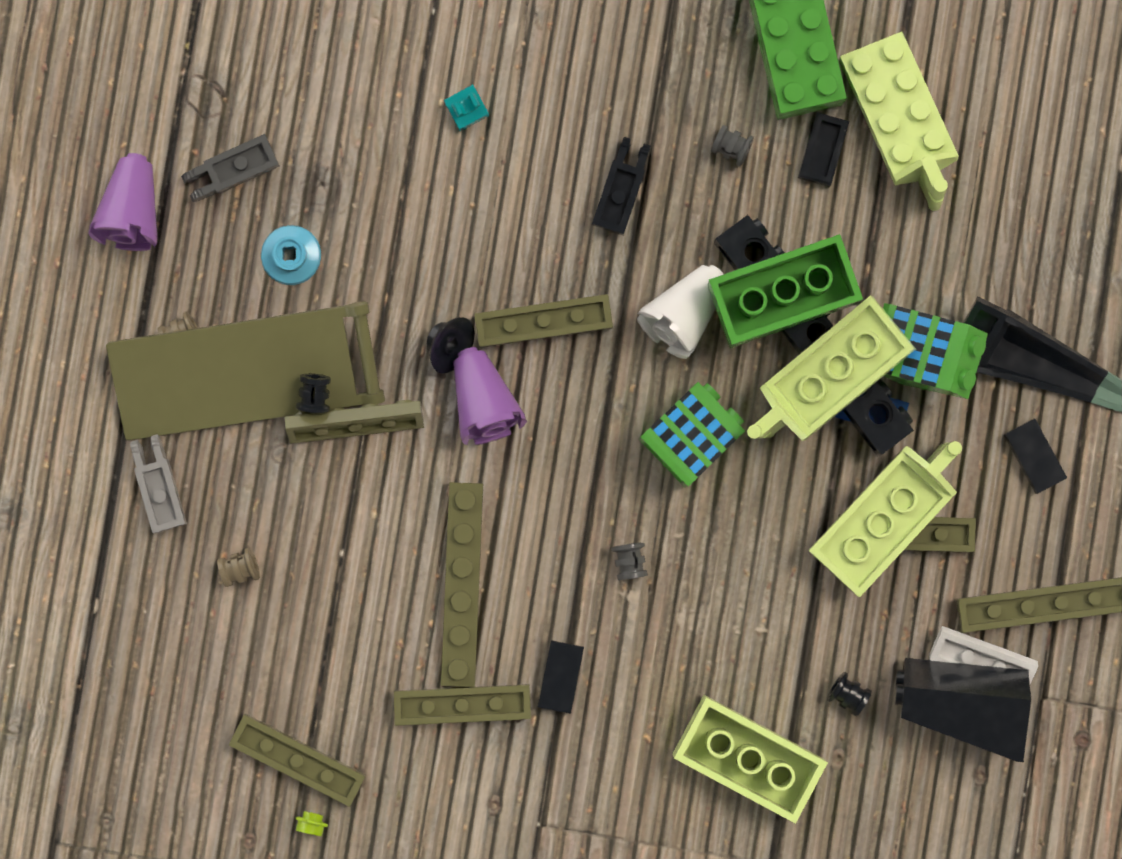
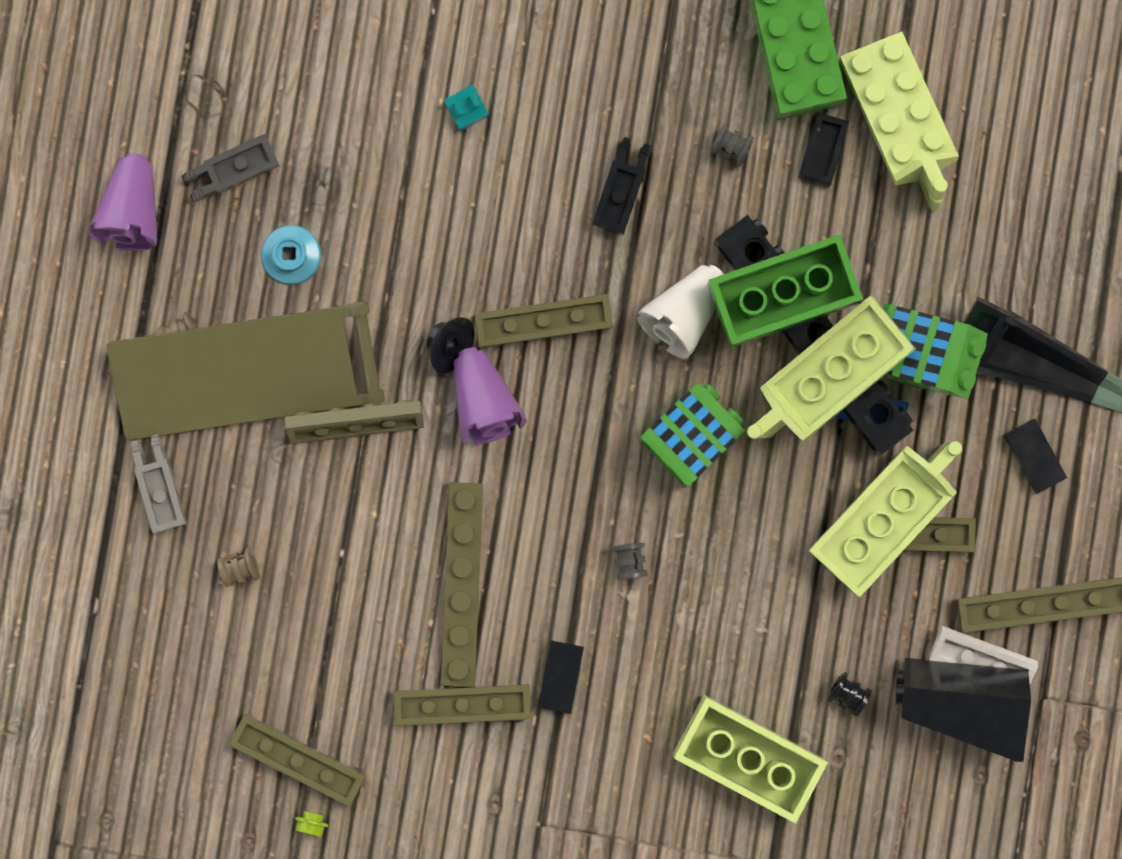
black bush [296,373,331,413] -> none

